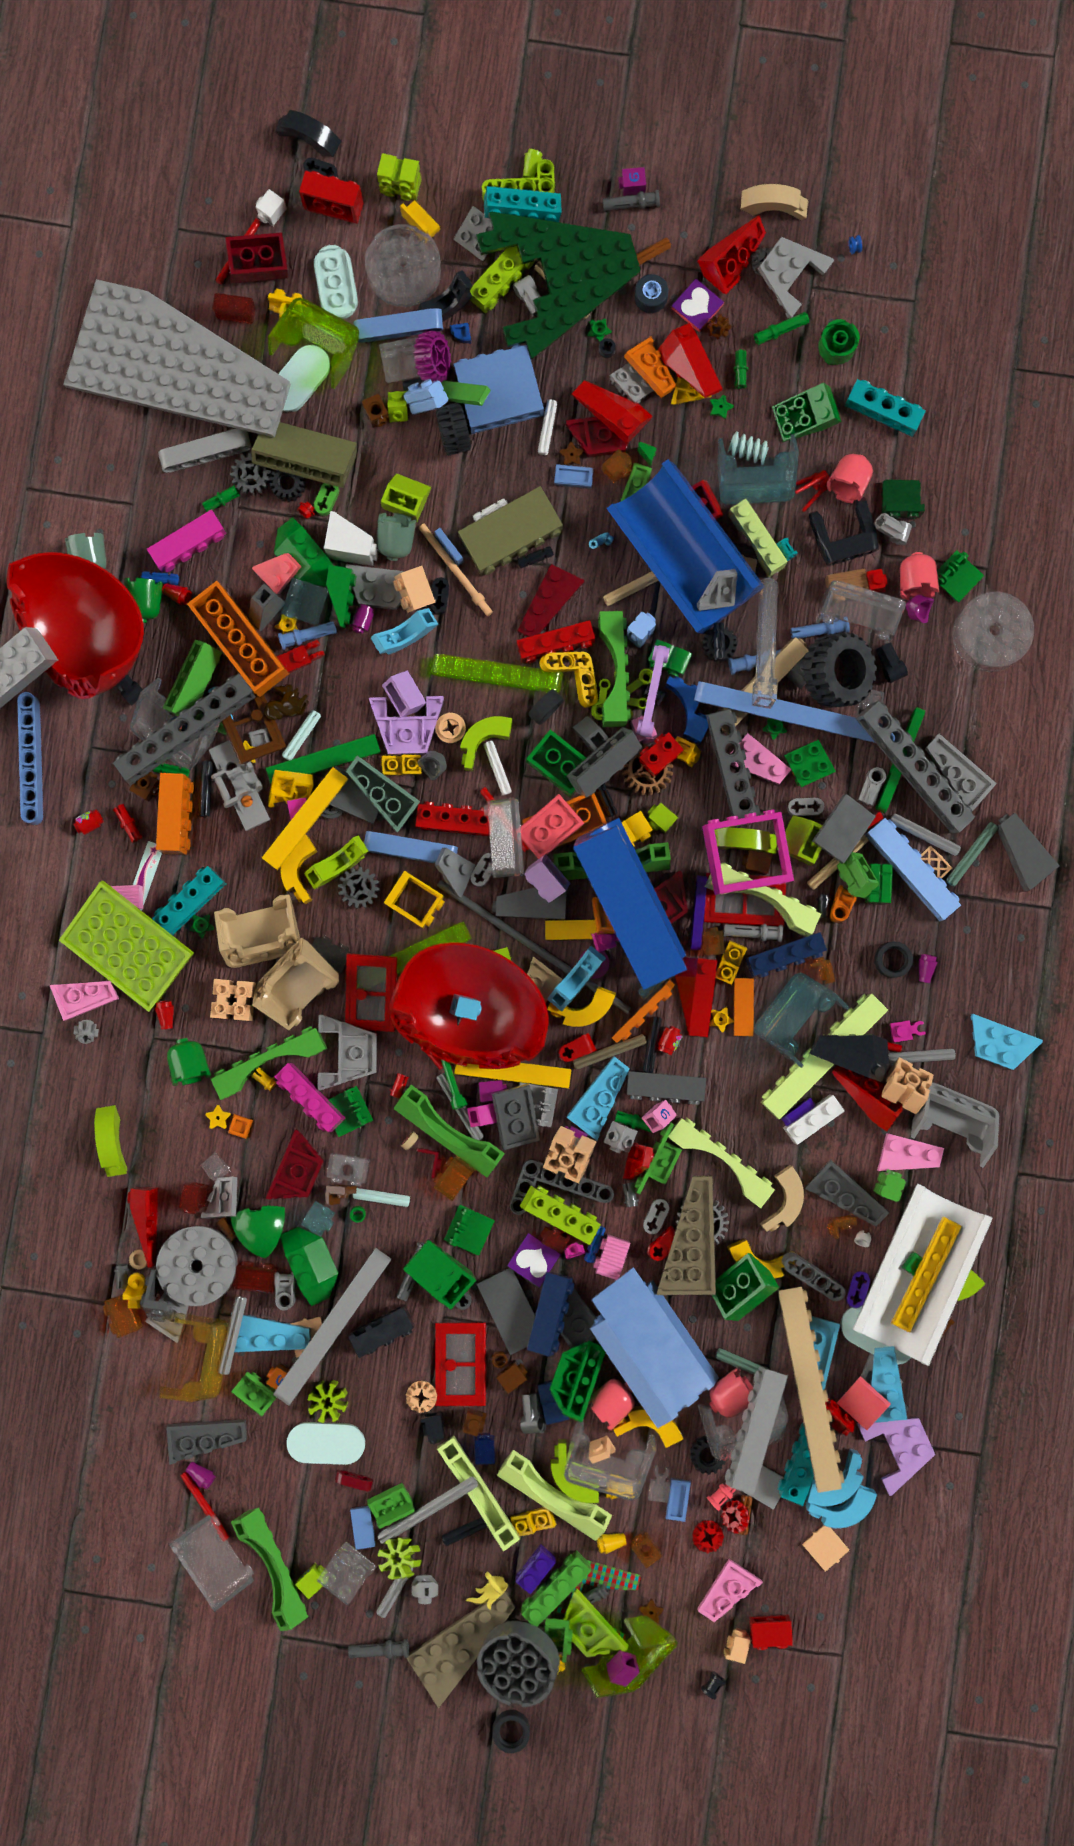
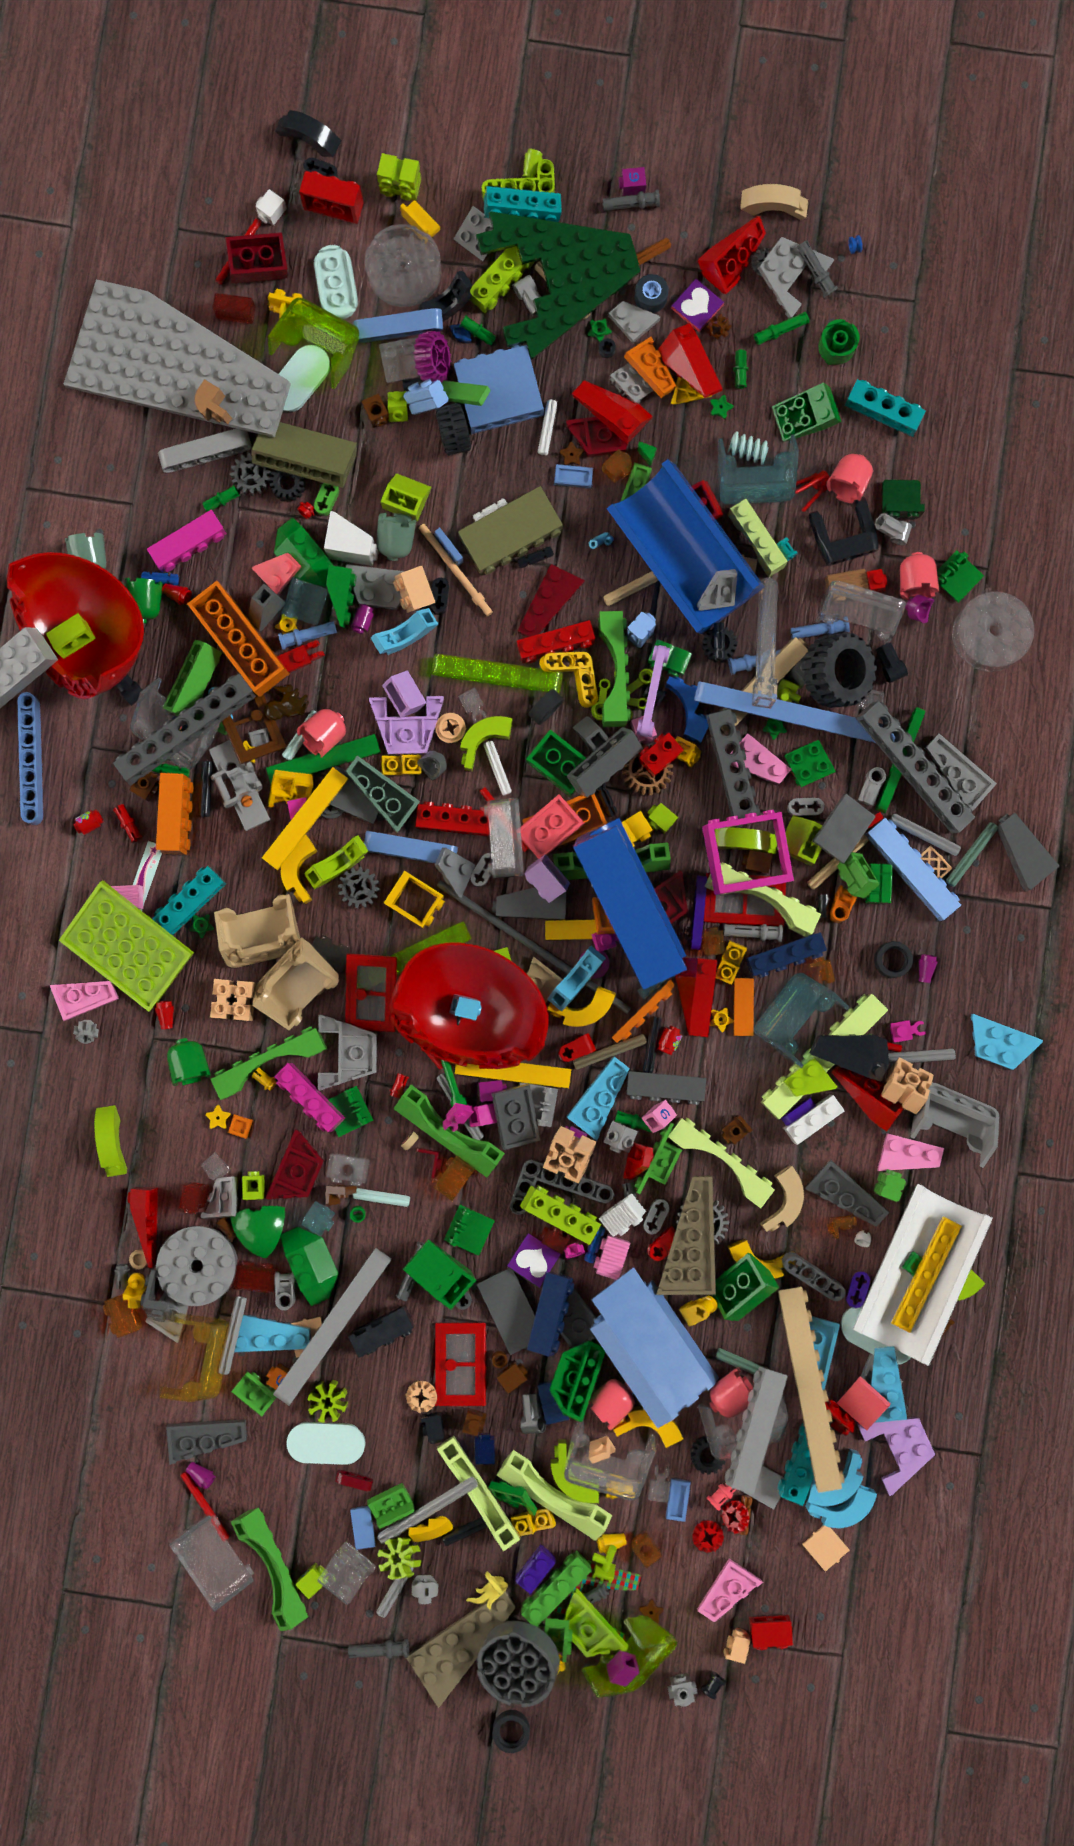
none -> lime brick [46,613,96,659]
none -> medium nougat brick [195,379,232,424]
none -> lime brick [242,1171,265,1200]
none -> coral cylinder [297,709,346,757]
none -> yellow slope [409,1516,453,1542]
none -> dark pink plate [442,1103,473,1132]
none -> clear plate [458,688,487,723]
none -> green axle [459,315,496,345]
none -> green wing [489,1481,538,1516]
none -> lime arm [592,1545,617,1584]
none -> white brick [599,1194,646,1237]
none -> light grey wing [608,301,660,343]
none -> light grey brick [668,1673,697,1707]
none -> yellow piece [679,1296,717,1327]
none -> reddish brown brick [721,1115,753,1145]
none -> lime arm [774,678,801,703]
none -> lime wing [783,1057,837,1097]
none -> dark grey pin [797,240,838,298]

